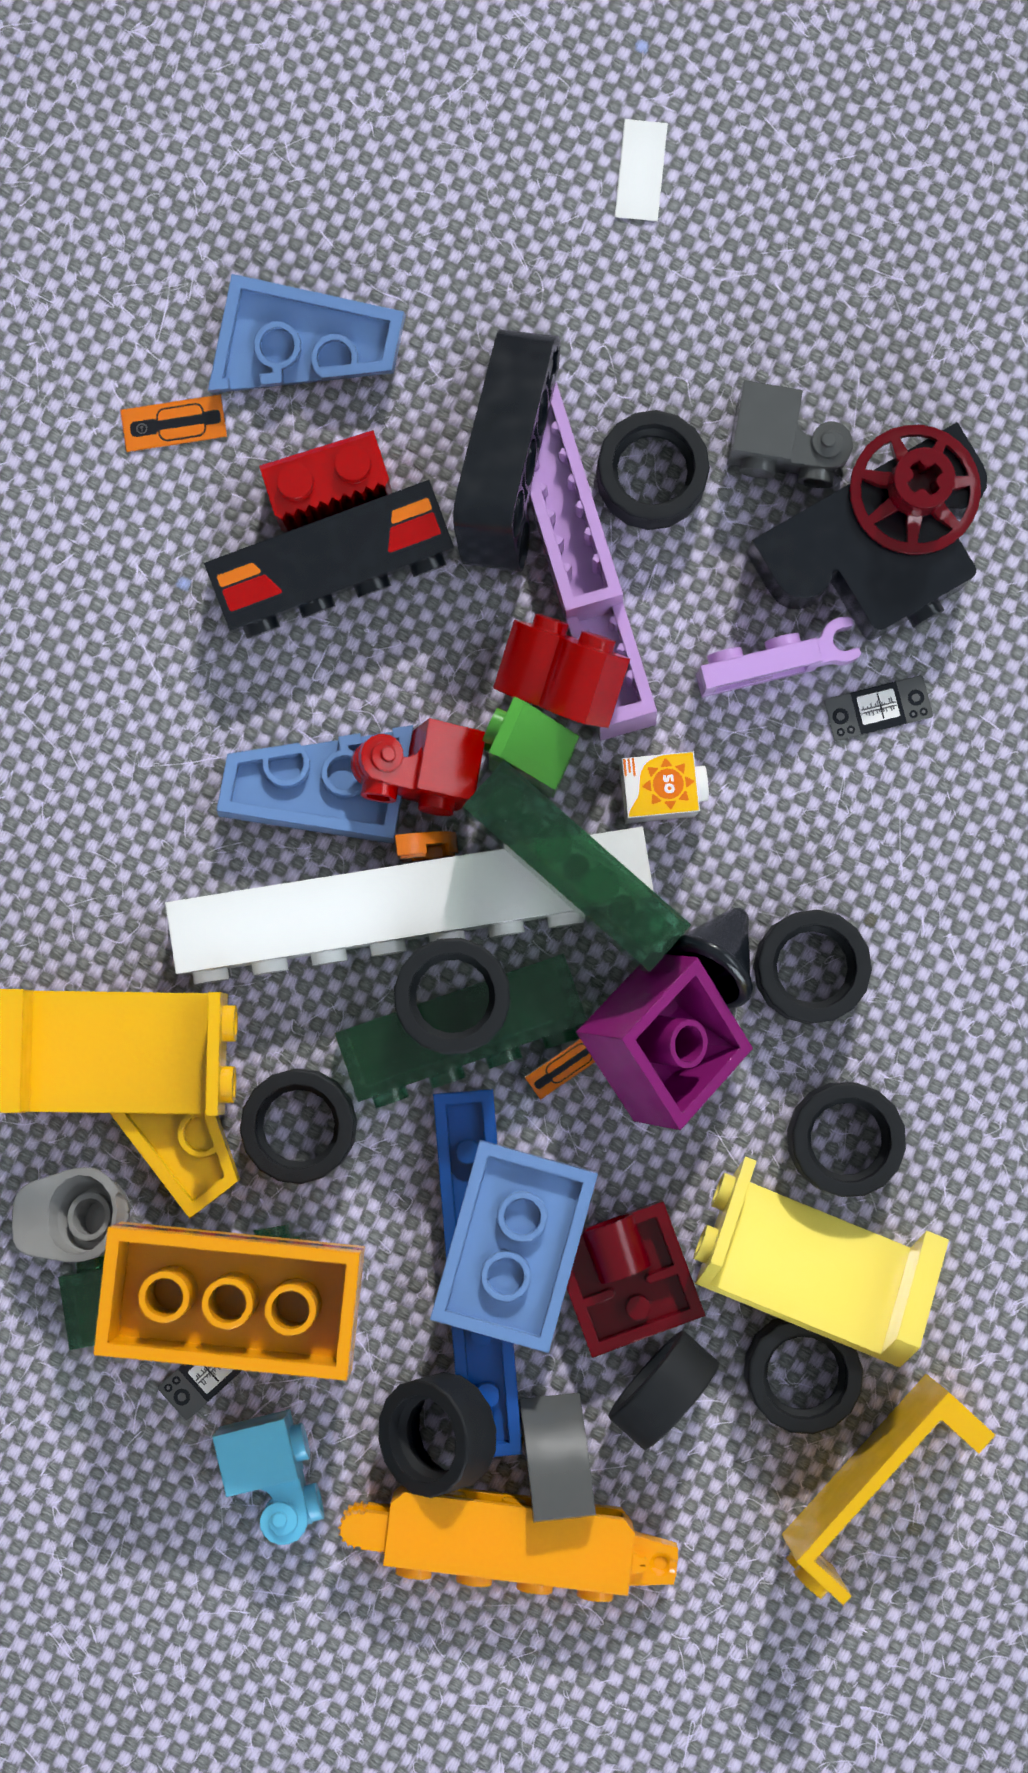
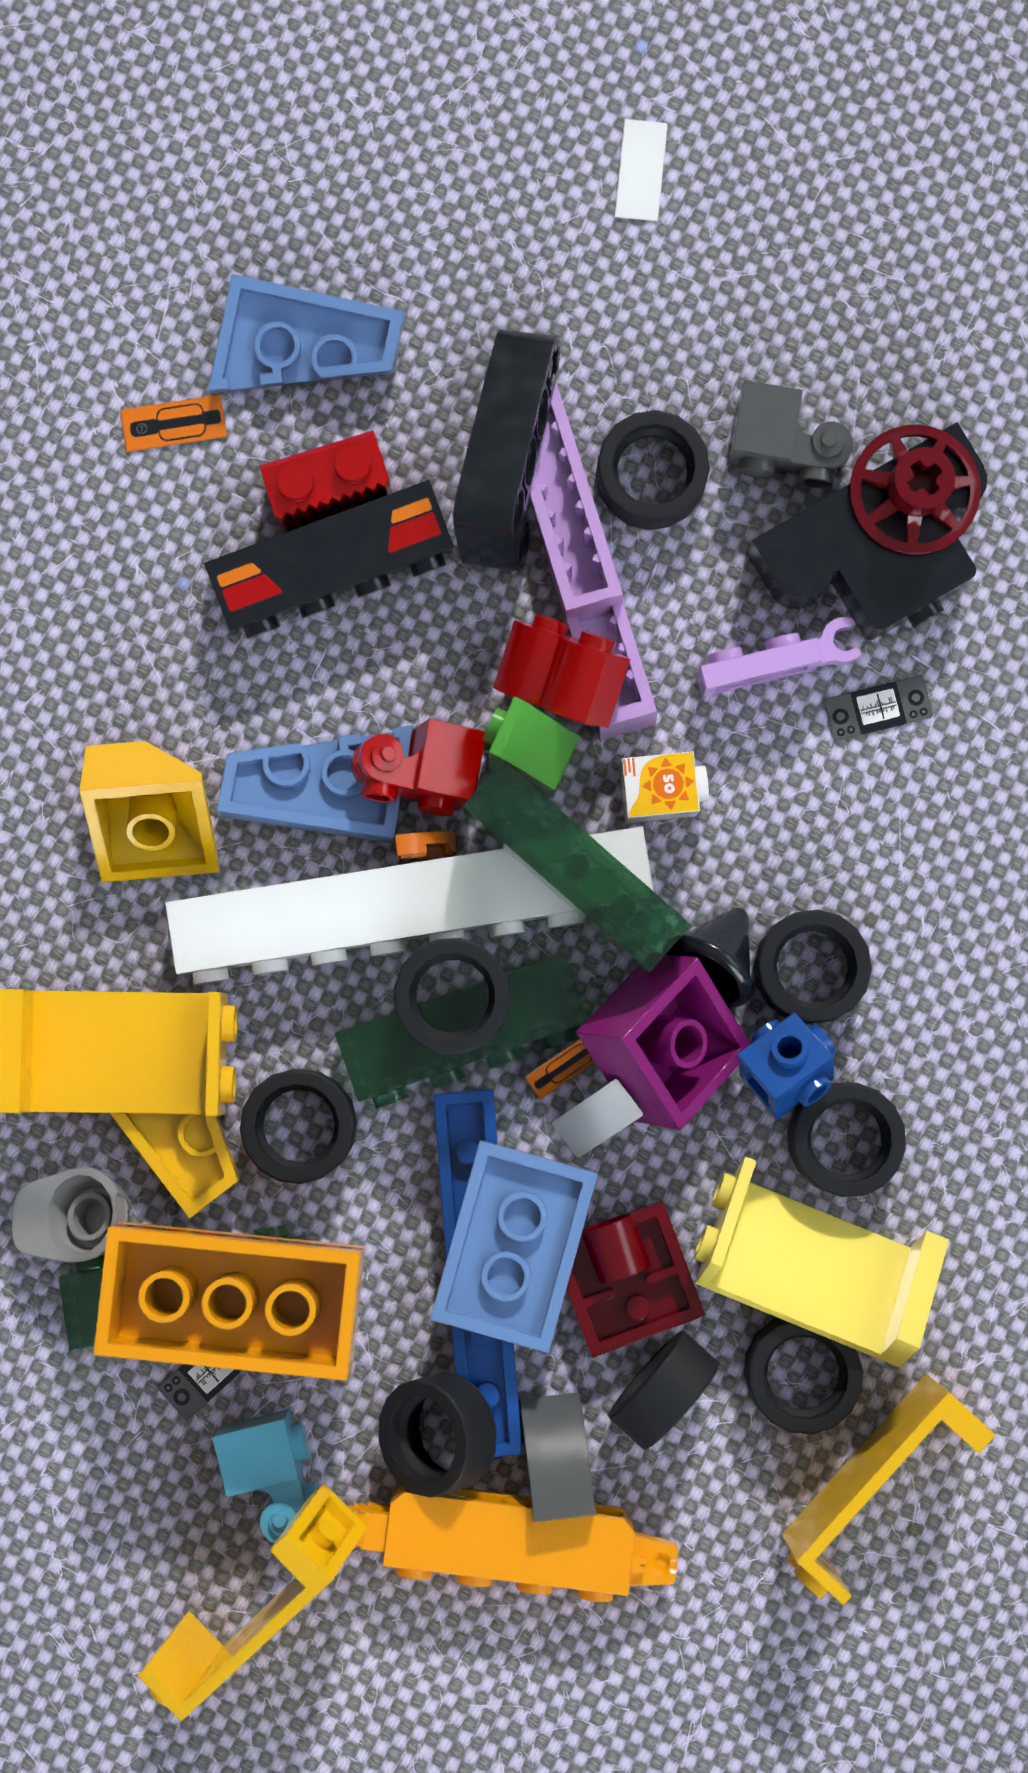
none -> yellow slope [79,741,220,882]
none -> yellow panel [137,1483,367,1722]
none -> white sticker [552,1079,643,1158]
none -> blue brick [737,1012,836,1120]

